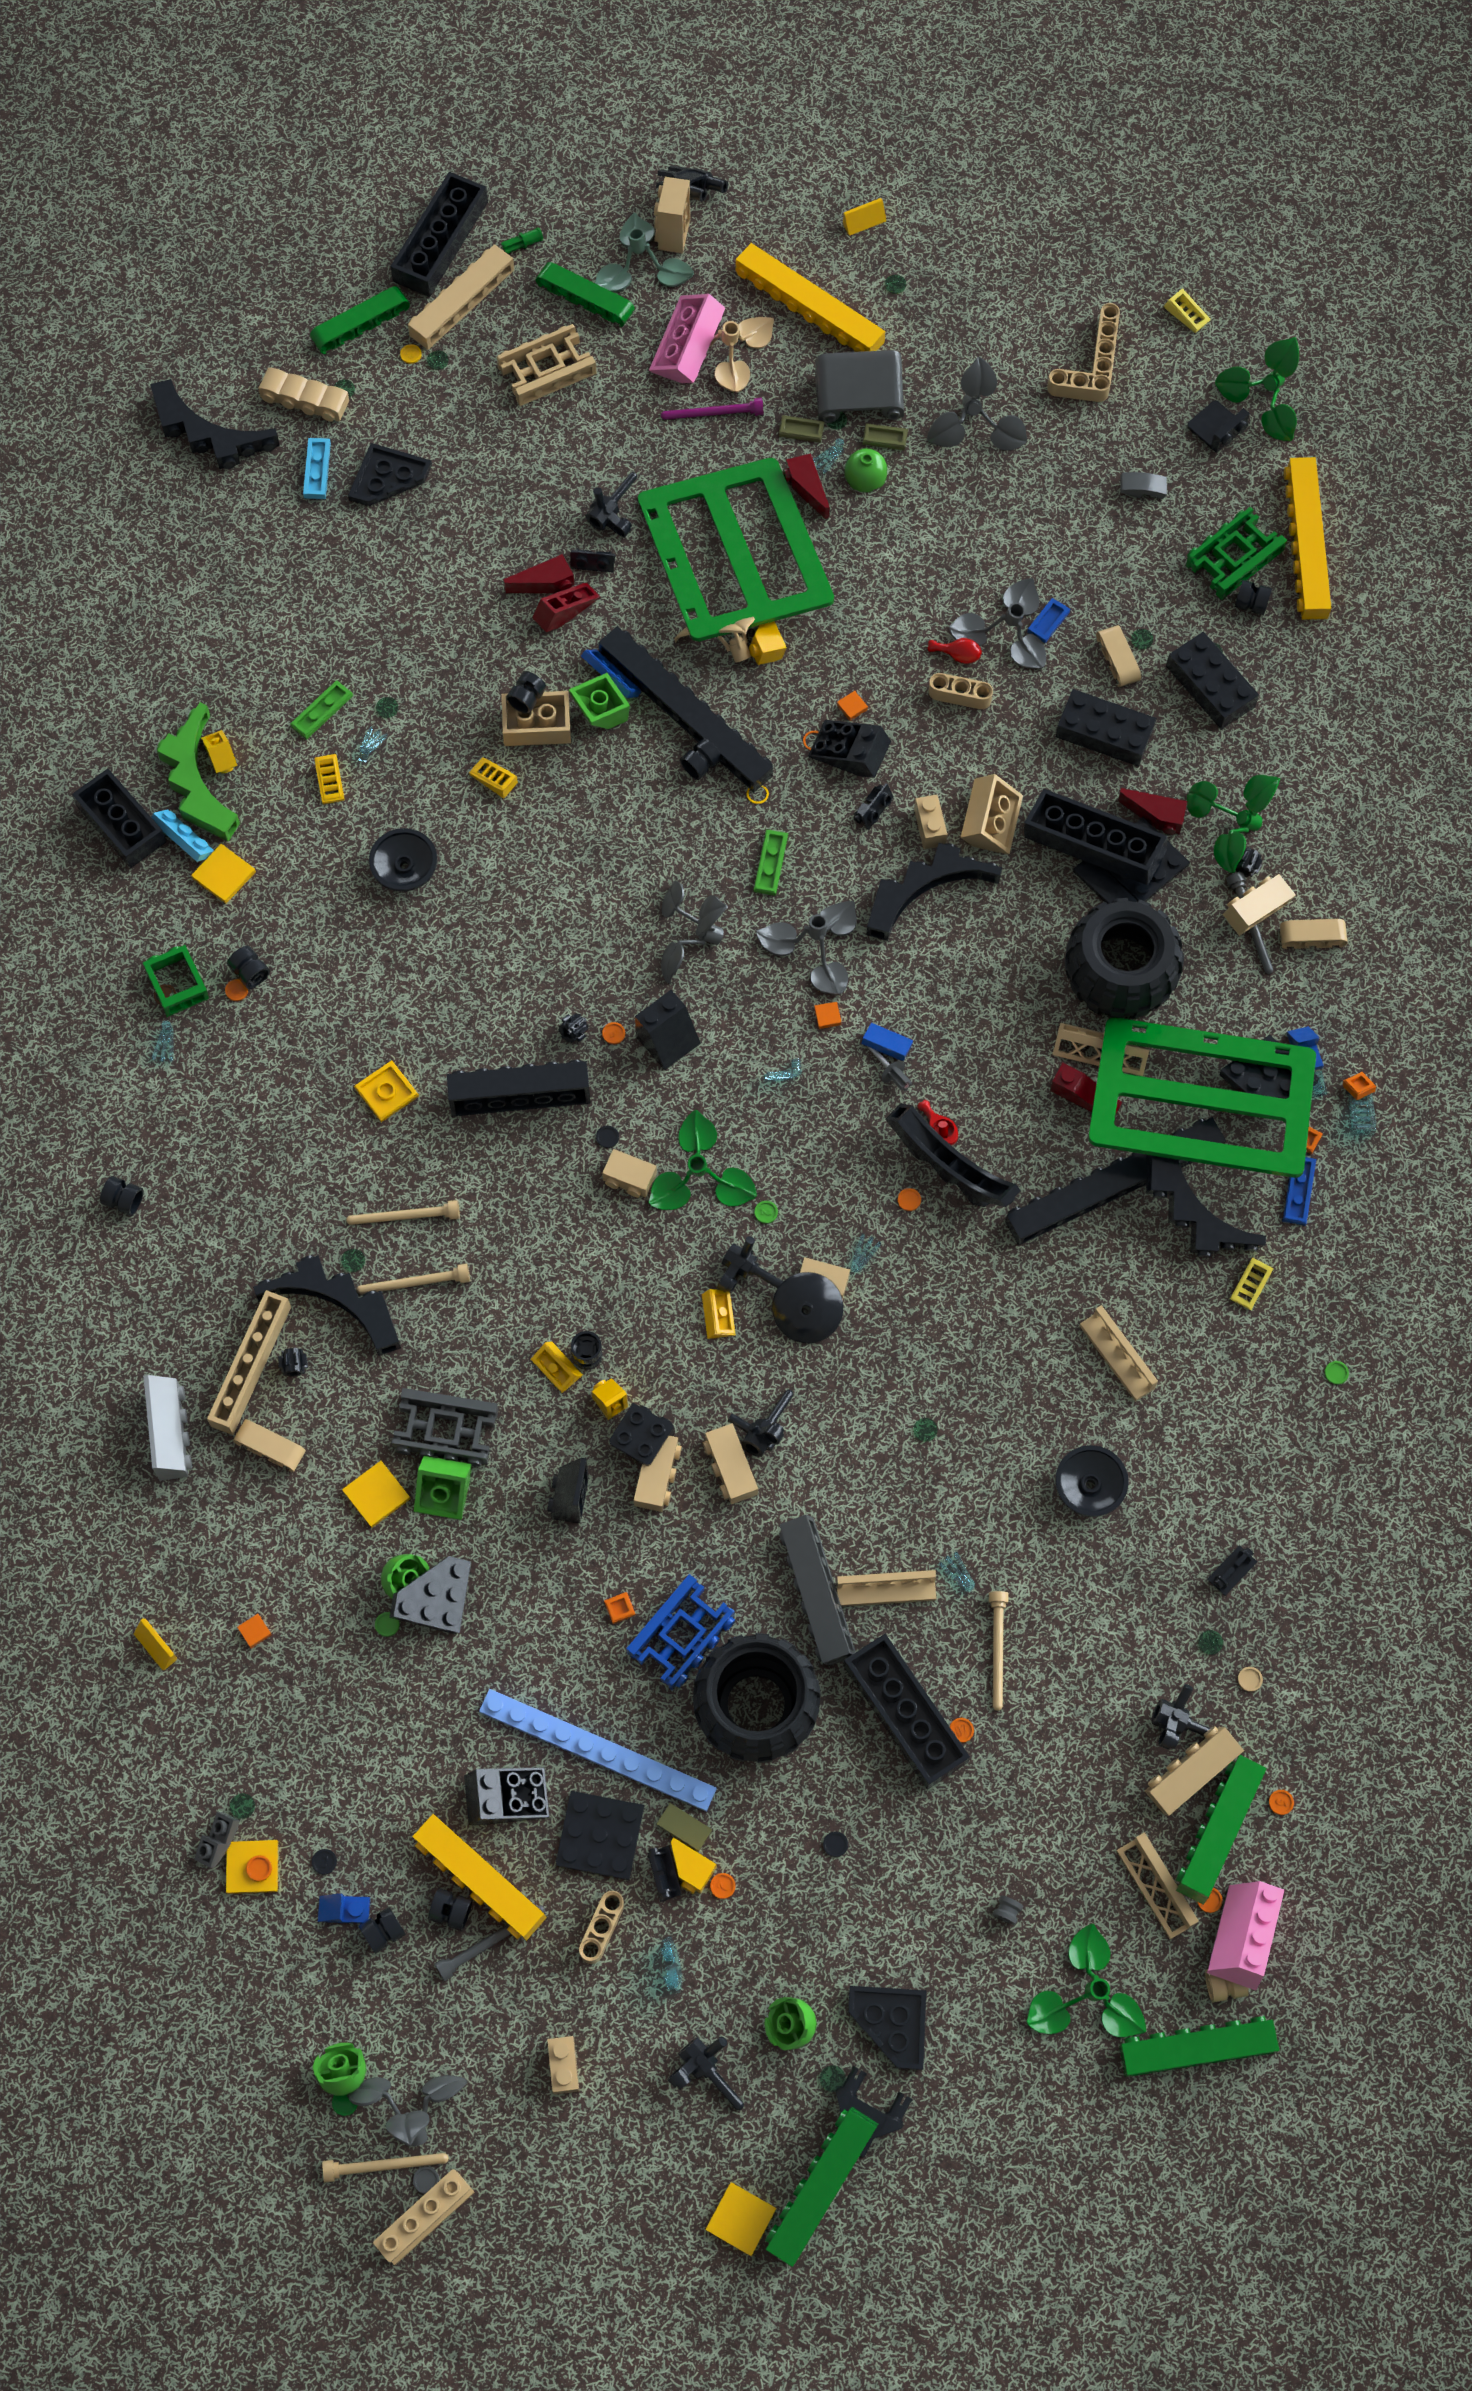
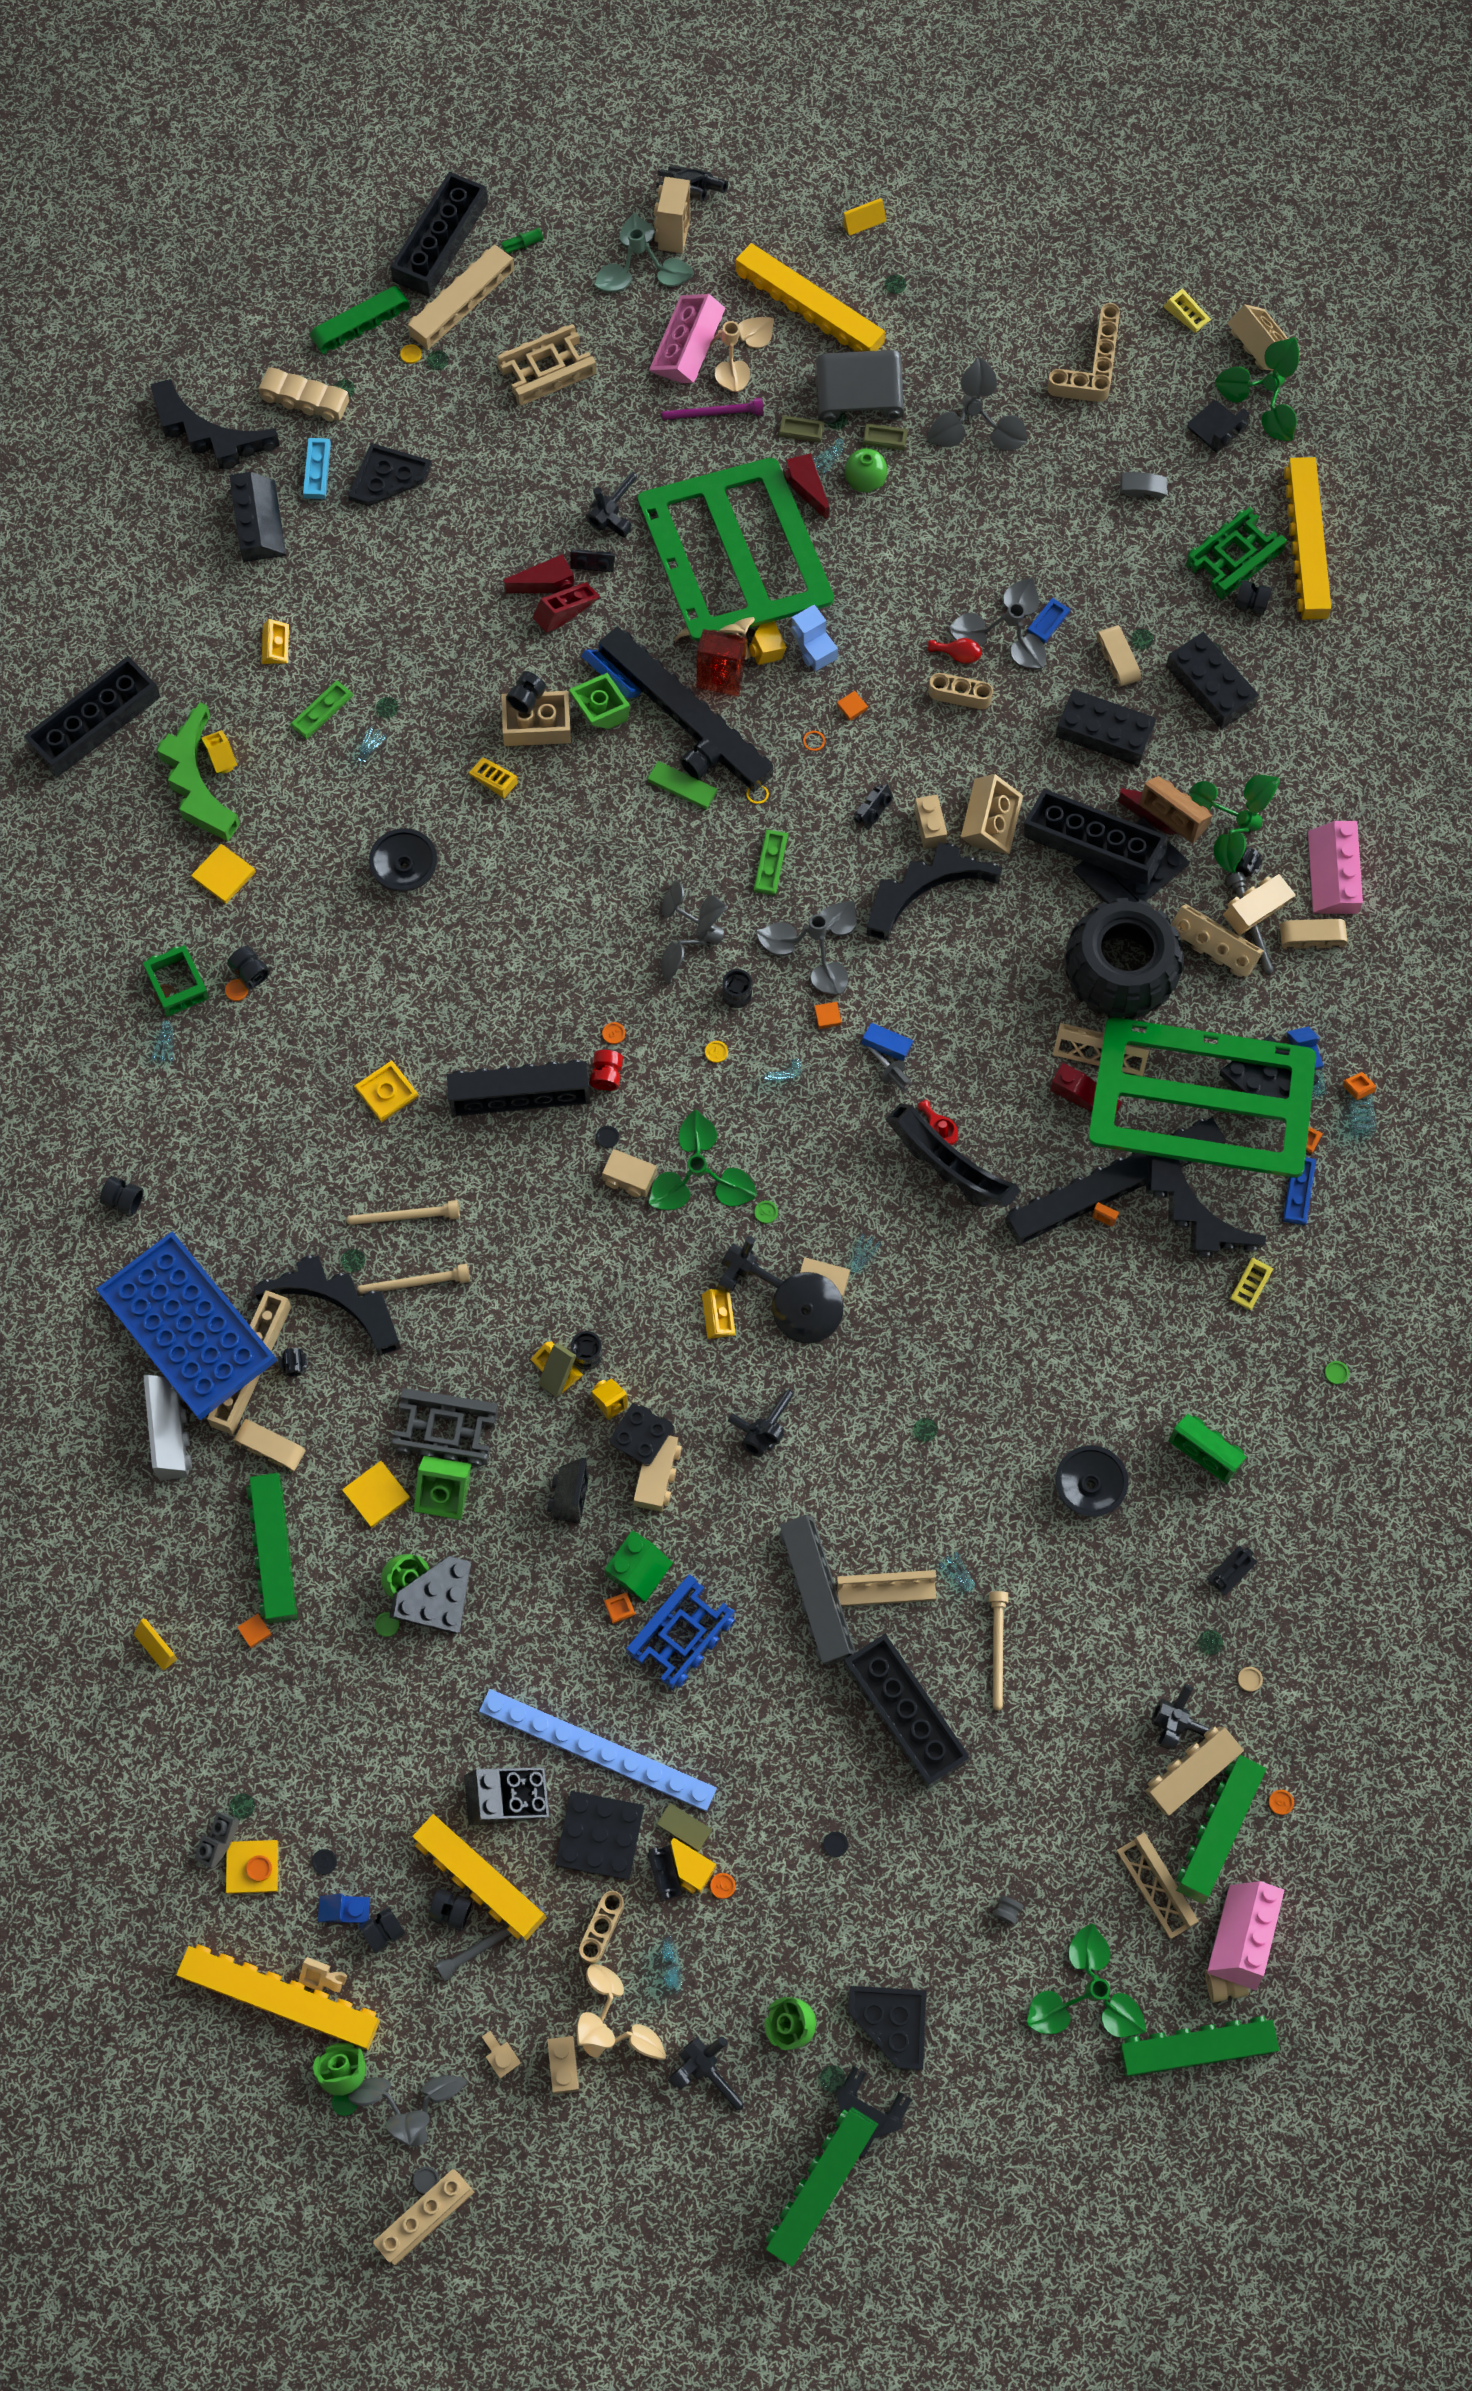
black brick [72,768,166,869] -> none
medium azure plate [151,809,214,862] -> none
yellow slope [314,754,345,804] -> none
tan piece [322,2153,449,2183] -> none
green beam [535,262,635,327] -> none
black gear [558,1013,589,1043] -> none
black slope [635,990,701,1070] -> none
black tyre [693,1633,821,1763] -> none
tan brick [703,1423,758,1504] -> none
yellow tile [705,2182,776,2256] -> none
black slope [808,720,891,778] -> none
orange piece [898,1188,921,1211] -> none
orange piece [950,1718,974,1743] -> none
tan fence [1079,1305,1158,1402] -> none
orange piece [1197,1888,1223,1913] -> none
none -> black brick [24,656,160,778]
none -> blue plate [96,1231,278,1420]
none -> yellow brick [176,1944,380,2051]
none -> black slope [229,472,286,562]
none -> green brick [246,1473,298,1624]
none -> yellow slope [262,619,289,664]
none -> tan plate [298,1957,347,1993]
none -> tan plate [482,2031,521,2079]
none -> olive tile [538,1343,576,1397]
none -> tan plant [577,1964,666,2060]
none -> red wheel [589,1050,623,1091]
none -> green slope [604,1530,673,1603]
none -> bright green tile [648,761,717,810]
none -> clear red slope [696,629,747,697]
none -> yellow piece [705,1041,728,1063]
none -> black wheel [722,969,752,1008]
none -> light blue brick [791,605,838,671]
none -> orange tile [1092,1202,1119,1227]
none -> medium nougat slope [1139,776,1213,844]
none -> green slope [1168,1414,1247,1484]
none -> tan brick [1171,904,1264,977]
none -> tan slope [1227,304,1301,371]
none -> bright pink slope [1308,821,1363,914]

